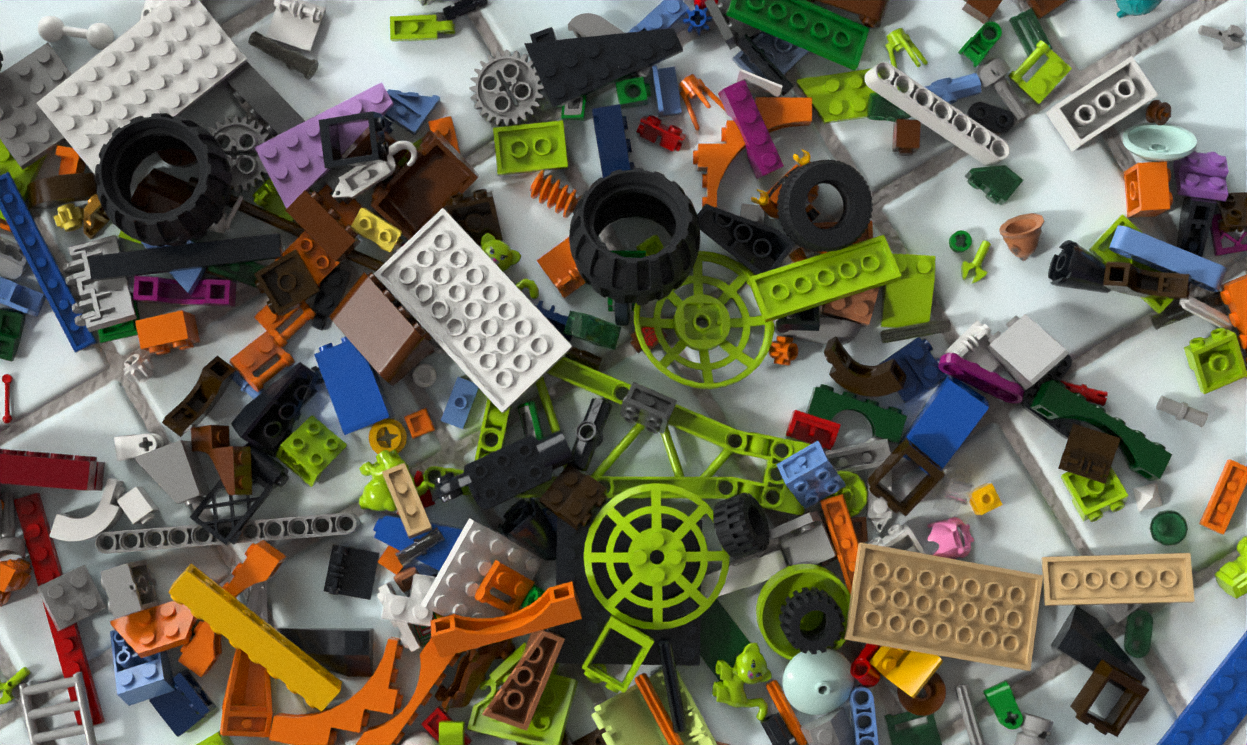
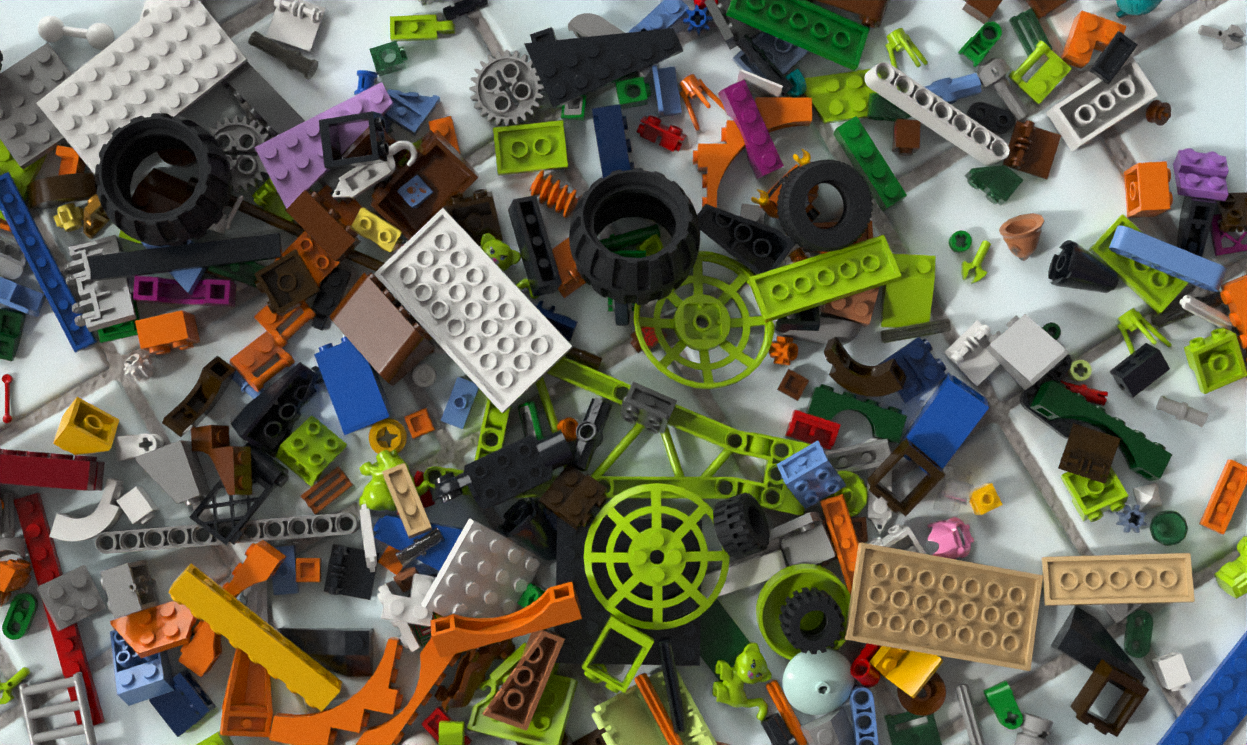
orange plate [475,560,534,615] -> none
clear green brick [563,311,622,350] -> none
magenta plate [938,353,1024,404] -> none
dark brown arch [1103,262,1192,300] -> none
light aqua dish [1122,123,1197,162] -> none
none -> green plate [2,592,38,640]
none -> yellow slope [53,397,119,455]
none -> medium blue plate [272,545,299,595]
none -> orange plate [296,558,321,582]
none -> dark orange tile [301,466,353,515]
none -> blue bush [354,70,378,95]
none -> white piece [359,504,377,572]
none -> clear green brick [369,41,408,77]
none -> medium blue slope [397,175,434,208]
none -> black brick [508,195,562,297]
none -> orange tile [557,417,579,442]
none -> green pin [599,224,661,251]
none -> reddish brown plate [777,369,809,401]
none -> teal tile [786,69,807,97]
none -> green brick [833,116,907,212]
none -> reddish brown hinge [1002,121,1061,180]
none -> dark green pin [1042,322,1061,340]
none -> orange brick [1061,11,1126,69]
none -> yellowish green bush [1067,360,1092,382]
none -> black tile [1089,31,1138,84]
none -> black hinge [1109,343,1170,398]
none -> sand blue gear [1116,505,1147,533]
none -> lime plant [1117,307,1172,355]
none -> white brick [1152,652,1192,691]

